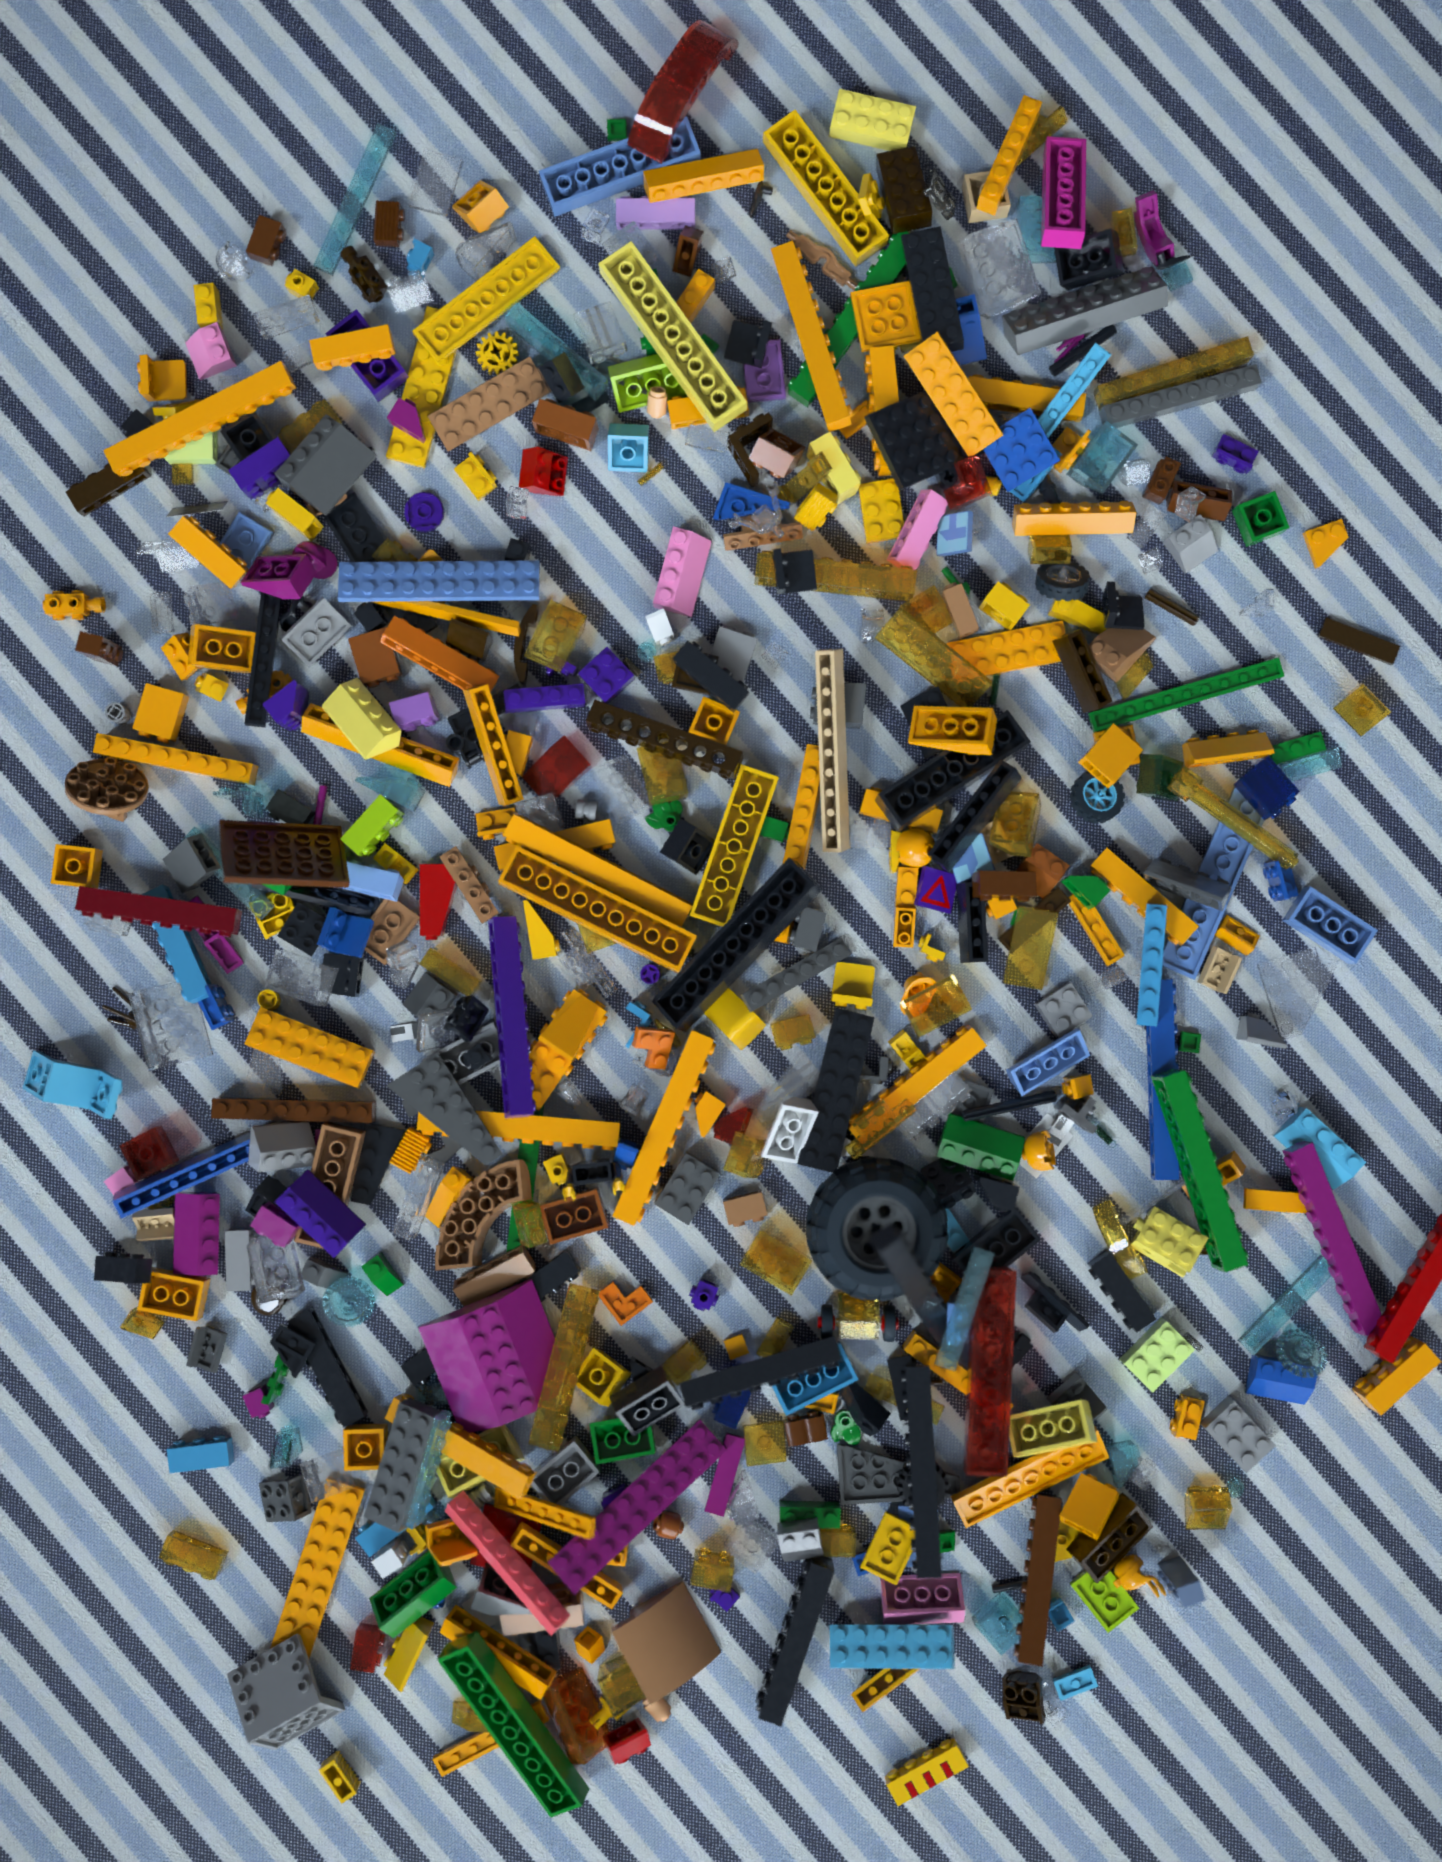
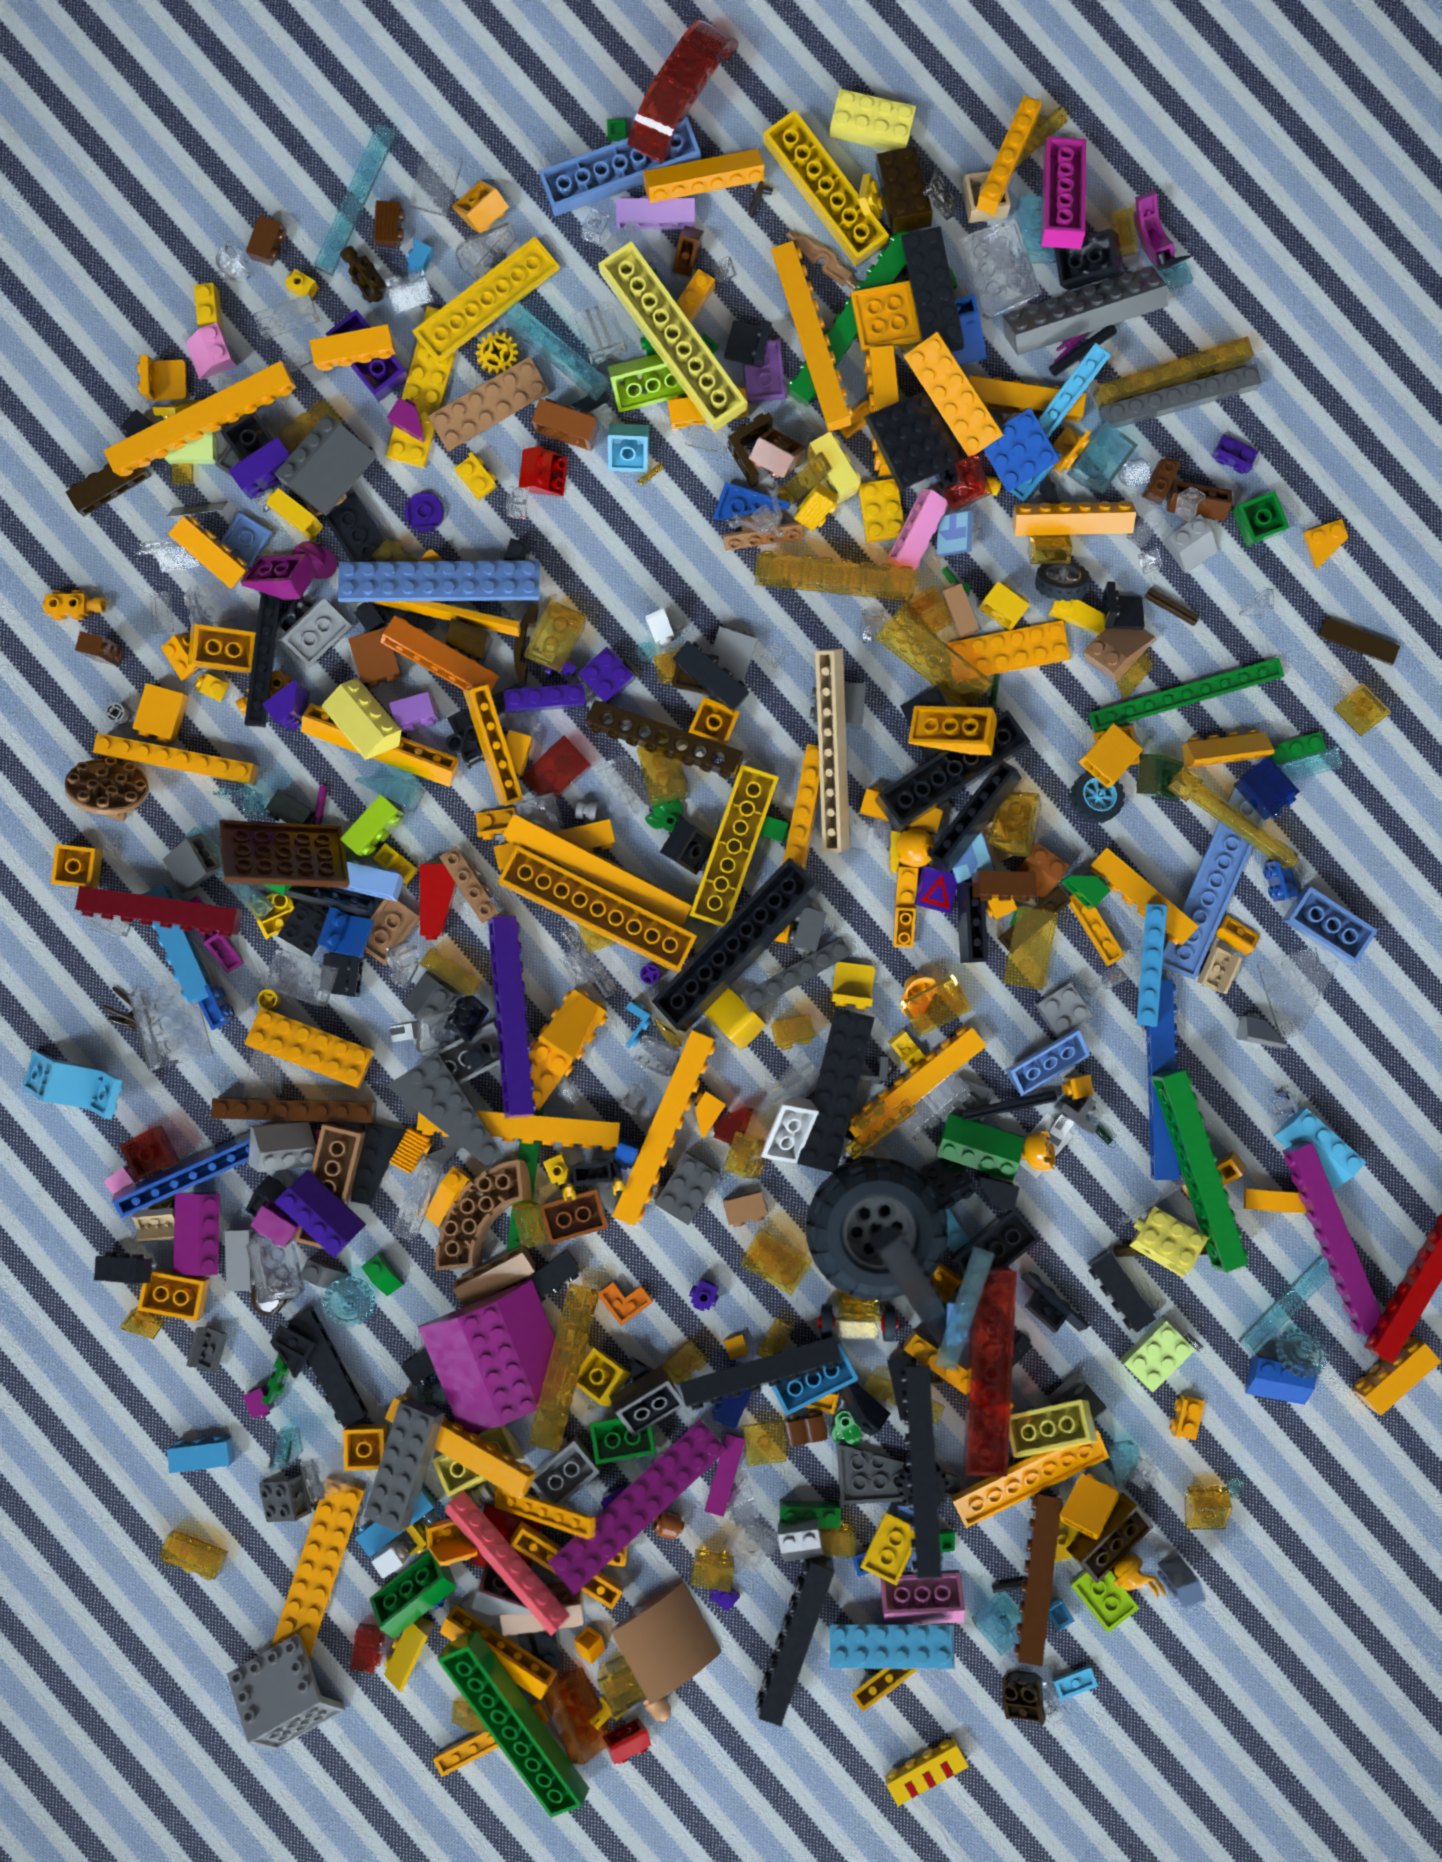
yellow brick [318,1751,361,1804] -> none
clear light blue plate [406,1409,452,1530] -> none
yellow slope [523,900,561,960] -> none
black slope [536,352,585,404] -> none
orange plate [631,1026,675,1070] -> none
light nougat brick [647,386,668,418] -> none
bright pink slope [653,526,712,617] -> none
black bracket [773,548,817,595] -> none
yellow bracket [918,933,946,963] -> none
dark brown brick [1052,629,1112,713] -> none
clear yellow slope [1092,1200,1148,1280] -> none
dark grey slope [1144,858,1232,912] -> none
green tile [1178,1031,1202,1054] -> none
light grey brick [1200,1396,1276,1473] -> none

